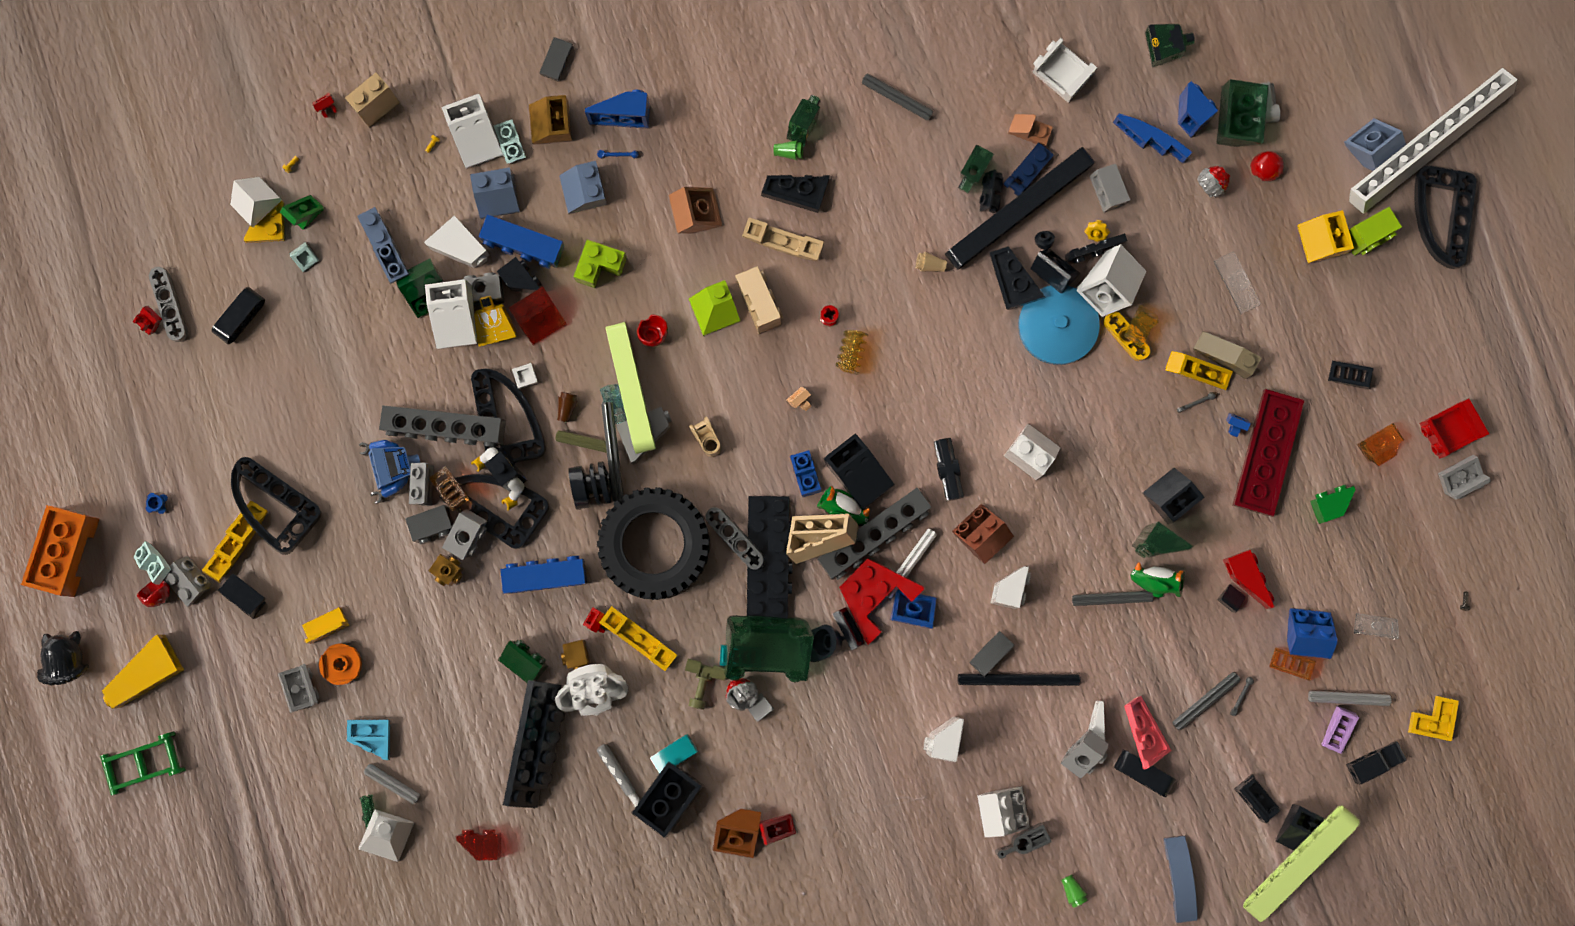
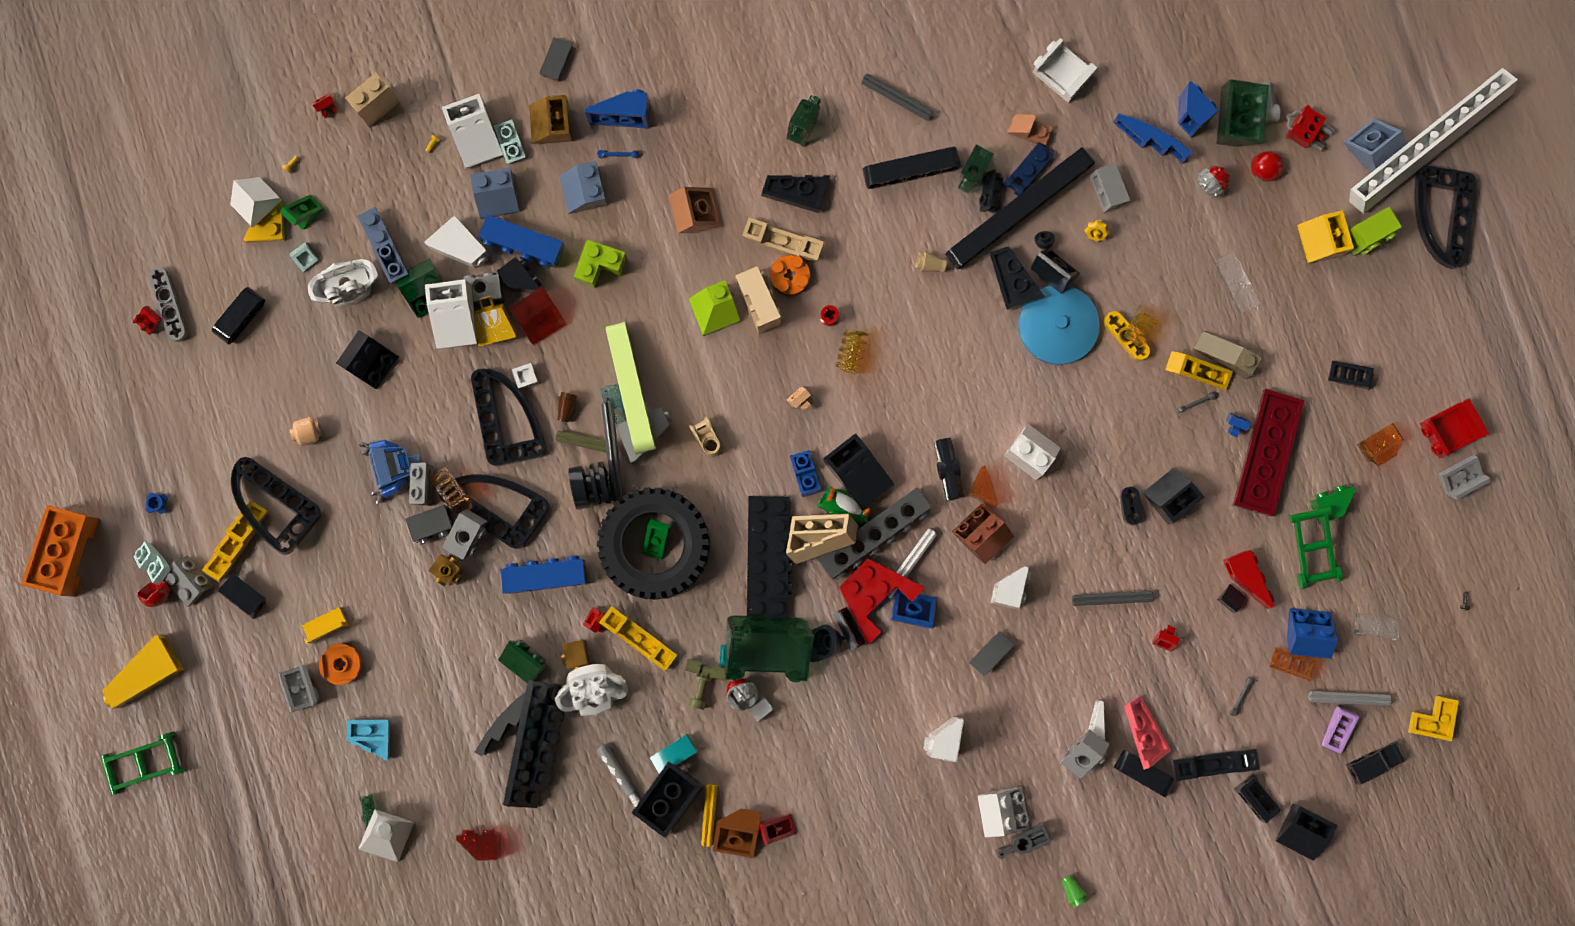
black hair [37,631,89,686] -> none
light grey axle [364,764,420,804] -> none
dark grey brick [379,405,506,448] -> none
torso [471,447,528,510] -> none
red hair [637,314,668,347] -> none
dark grey beam [706,507,766,570] -> none
bright green cone [773,140,803,160] -> none
black axle [957,674,1080,686] -> none
black wing [1065,233,1128,264] -> none
white slope [1076,244,1146,317] -> none
green animal [1130,562,1185,597] -> none
clear green slope [1132,522,1193,558] -> none
clear green torso [1145,24,1195,67] -> none
sand blue slope [1163,836,1197,923] -> none
dark grey axle [1172,672,1241,731] -> none
yellowish green beam [1243,806,1360,922] -> none
none -> light nougat head [290,417,322,446]
none -> white piece [308,259,378,307]
none -> black slope [336,330,399,389]
none -> dark grey slope [474,692,525,756]
none -> green slope [642,519,671,559]
none -> yellow axle [701,784,718,847]
none -> orange plate [770,255,810,296]
none -> black beam [862,147,962,189]
none -> clear orange slope [967,465,998,507]
none -> black beam [1119,486,1143,525]
none -> red tile [1152,625,1180,652]
none -> black slope [1173,749,1260,781]
none -> red piece [1285,105,1334,151]
none -> green piece [1289,507,1343,590]

